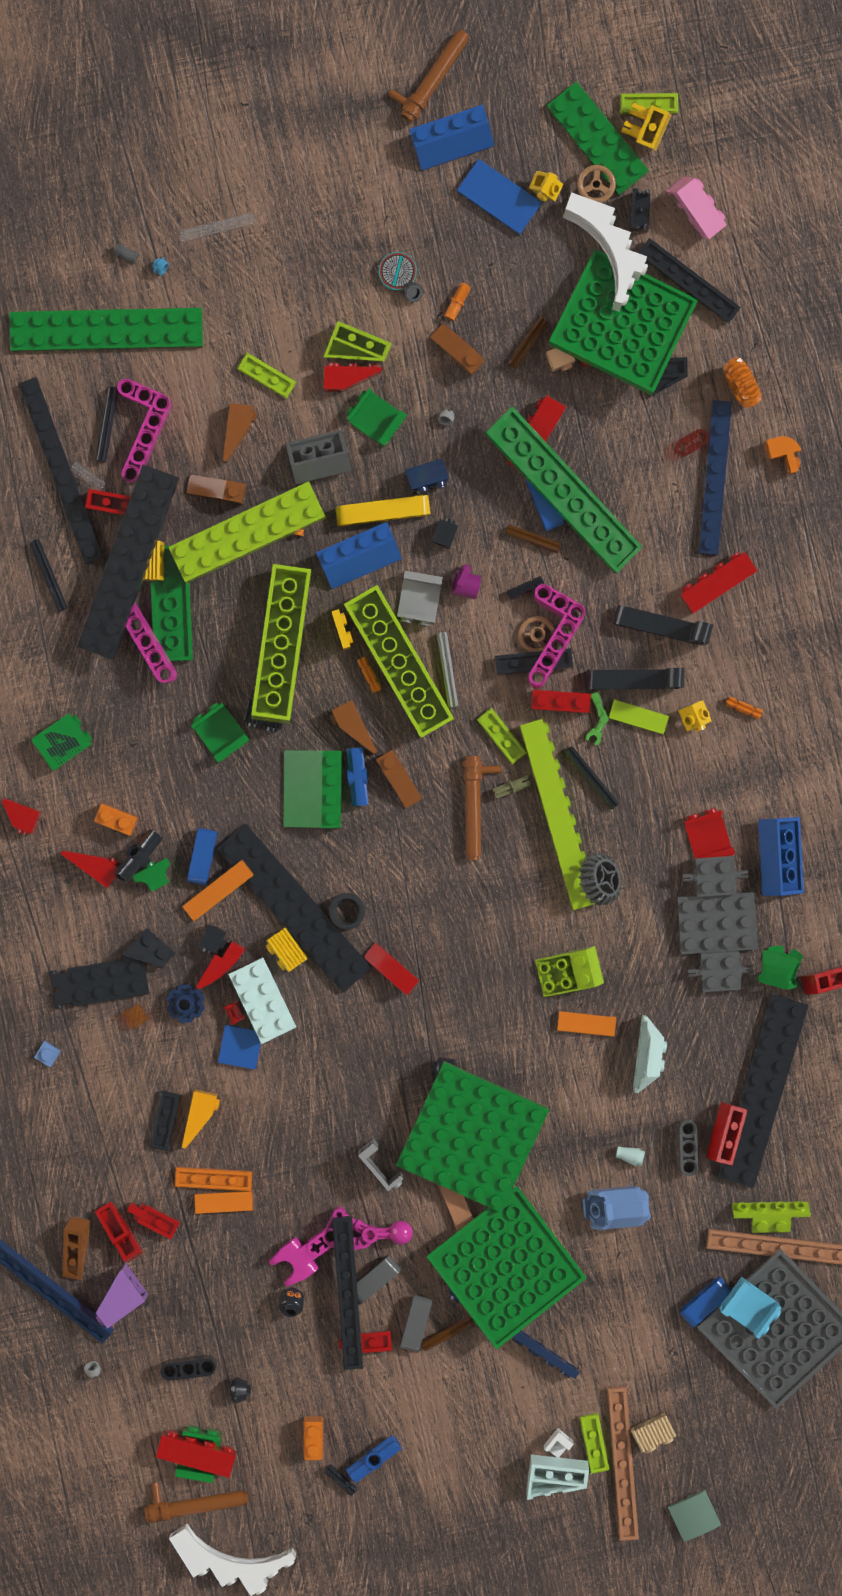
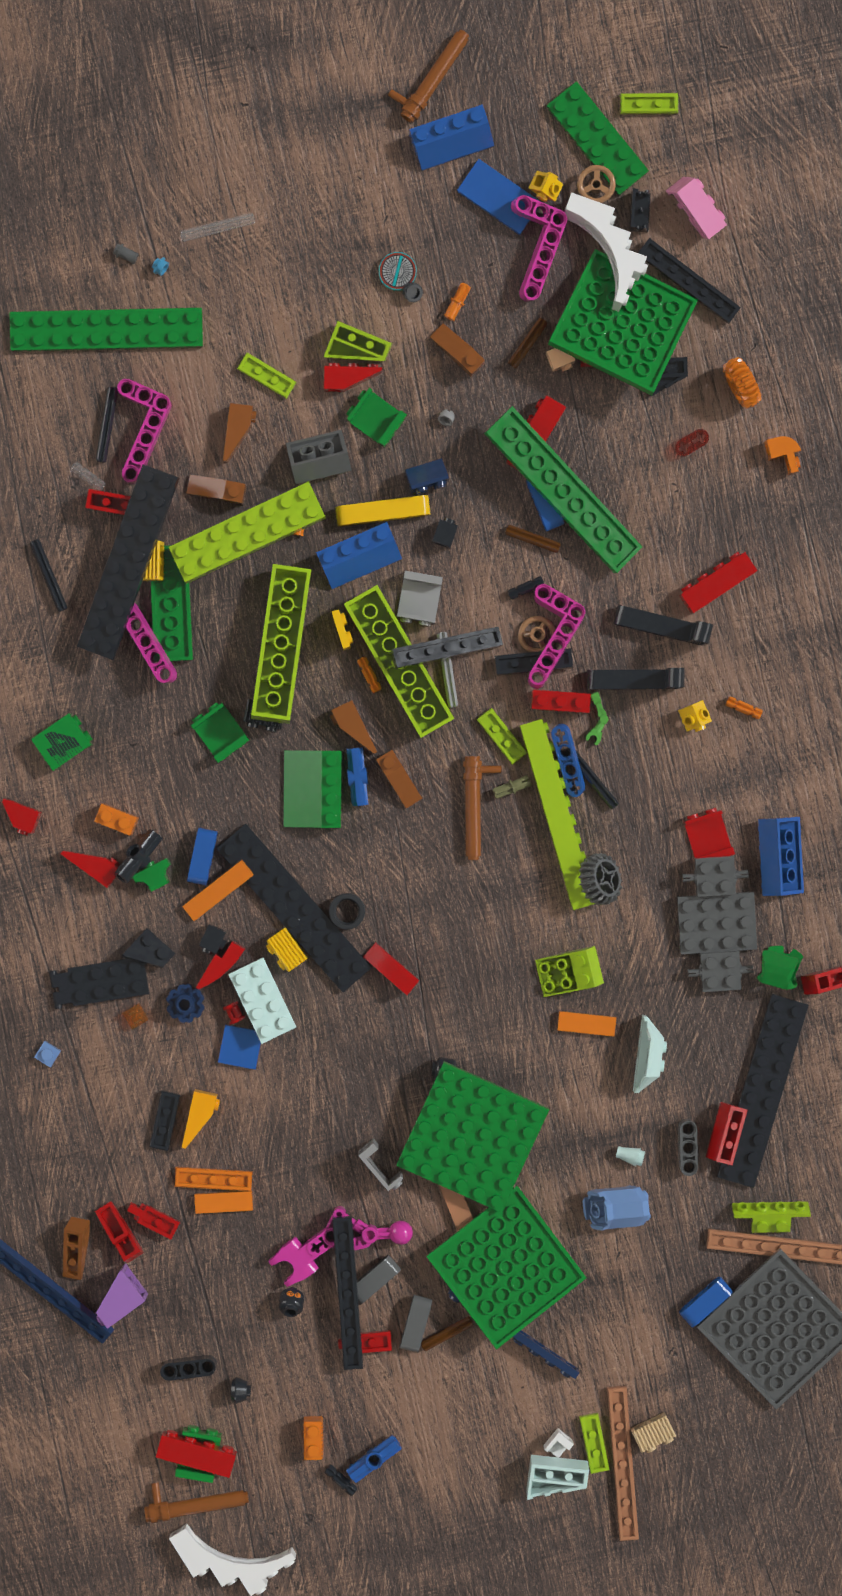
black plate [18,377,104,564] -> none
light grey hinge [84,1361,100,1378] -> none
magenta piece [452,564,481,600] -> none
lime tile [608,700,669,734] -> none
yellow brick [621,102,671,151] -> none
sand green slope [668,1490,721,1542] -> none
dark blue plate [699,400,732,555] -> none
medium azure panel [719,1277,781,1339] -> none
none -> black plate [390,627,503,669]
none -> dark pink beam [511,195,567,302]
none -> blue beam [551,724,585,797]

